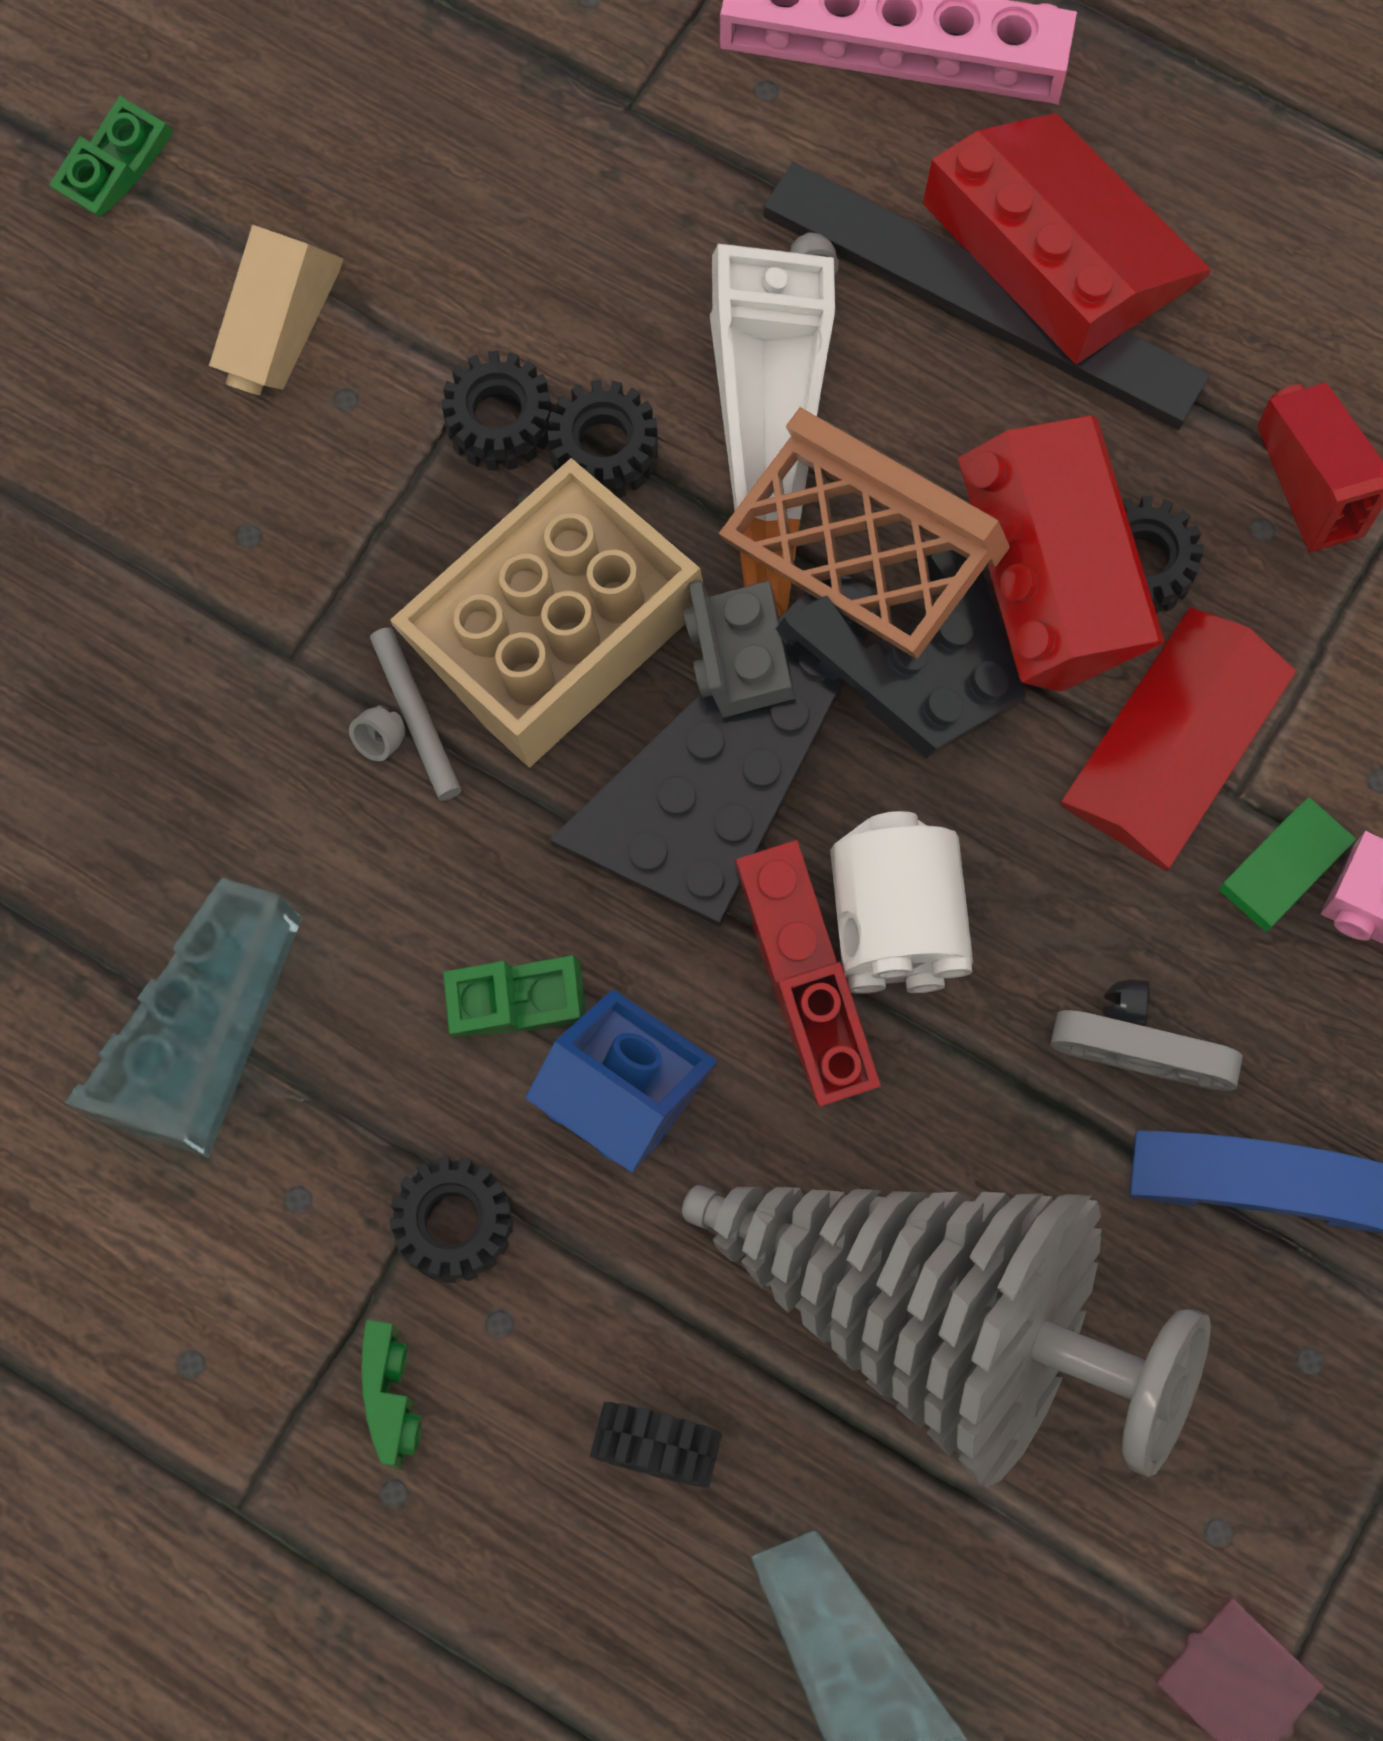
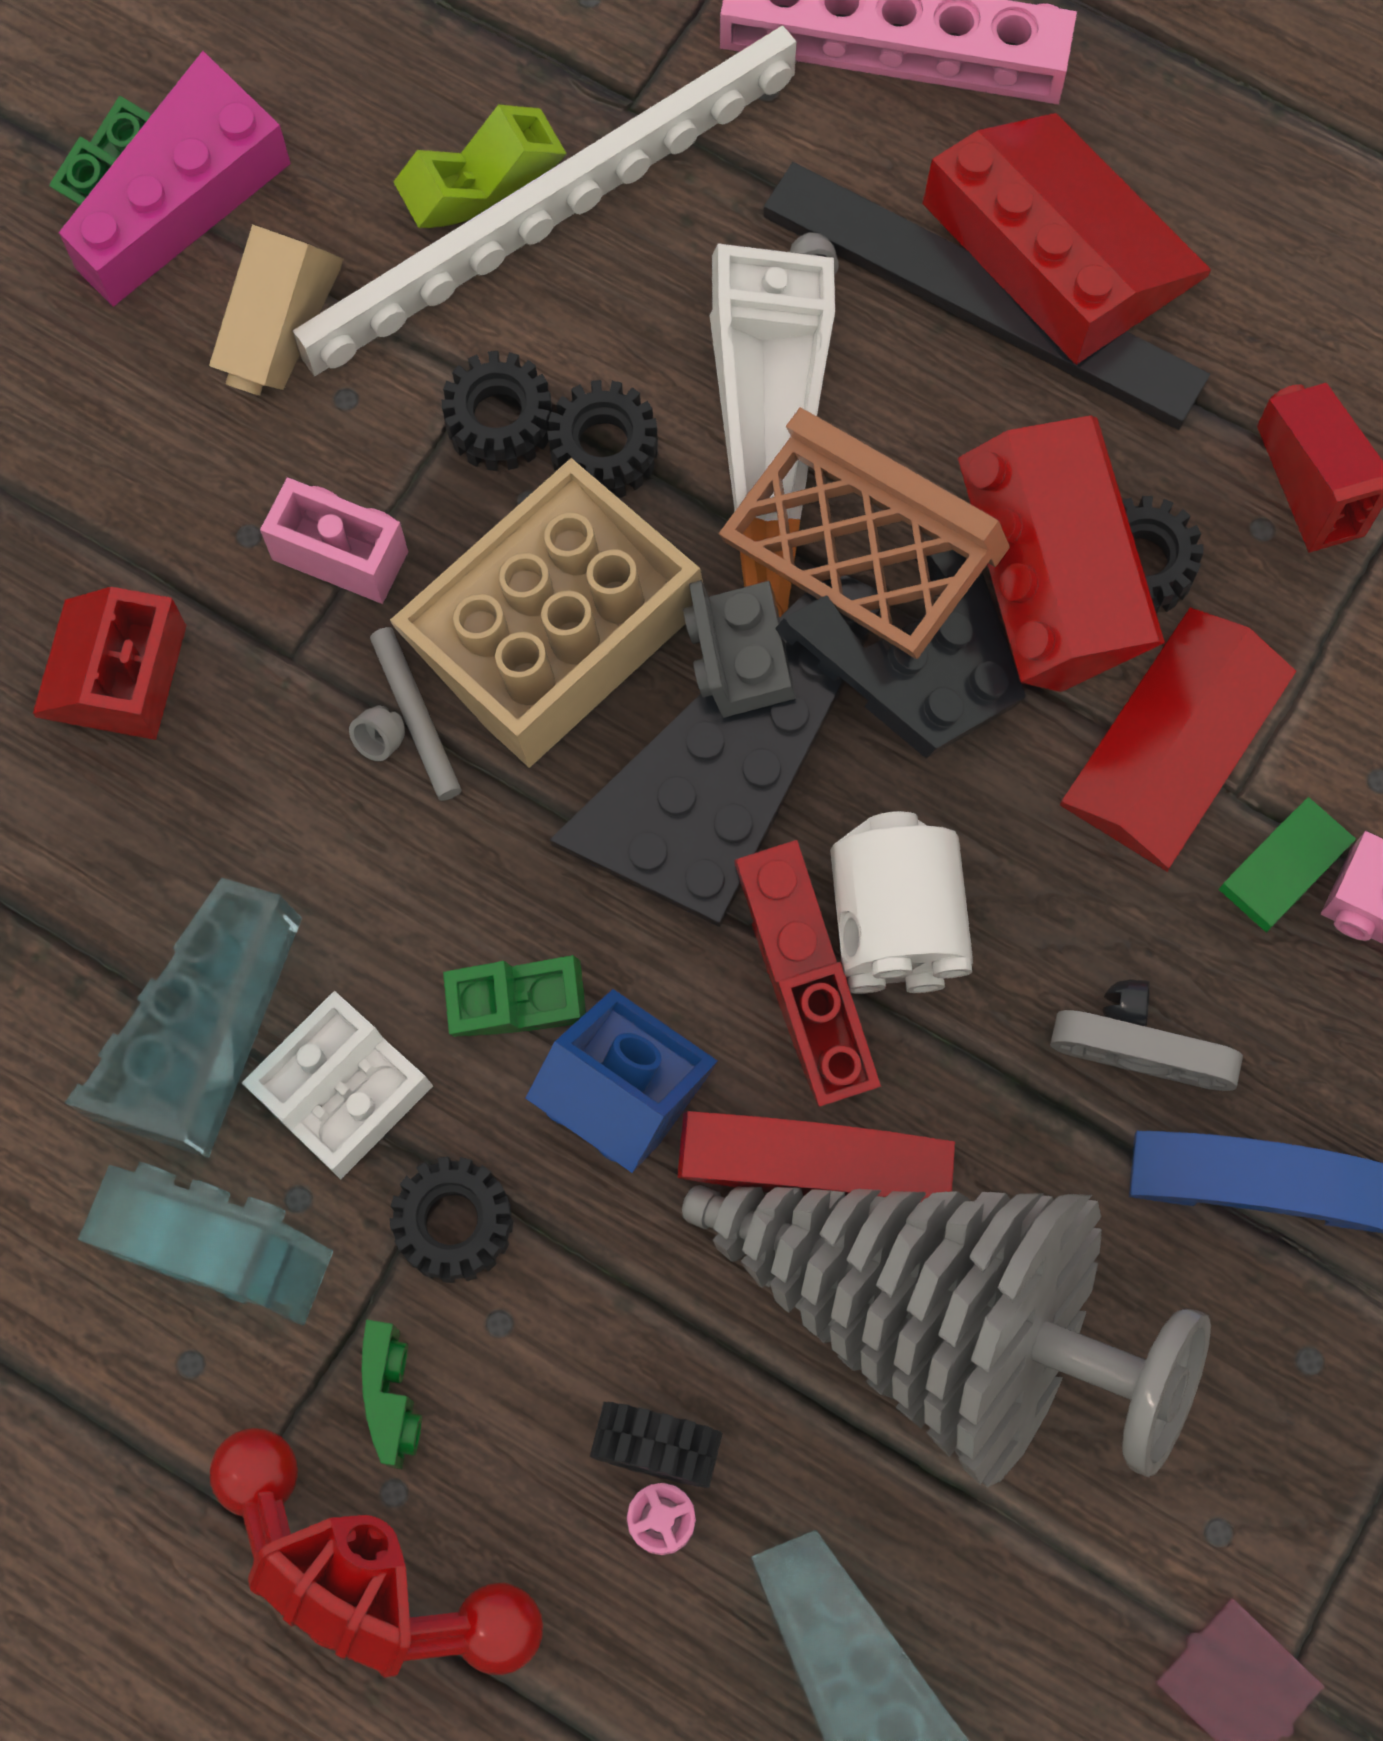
none -> red slope [33,587,187,740]
none -> dark pink wedge [59,51,291,307]
none -> clear light blue wedge [78,1162,333,1326]
none -> red piece [209,1428,543,1677]
none -> white slope [242,991,433,1179]
none -> bright pink brick [260,477,408,604]
none -> white plate [293,25,797,377]
none -> lime brick [393,104,567,228]
none -> bright pink wheel [627,1483,696,1555]
none -> red slope [677,1111,955,1202]

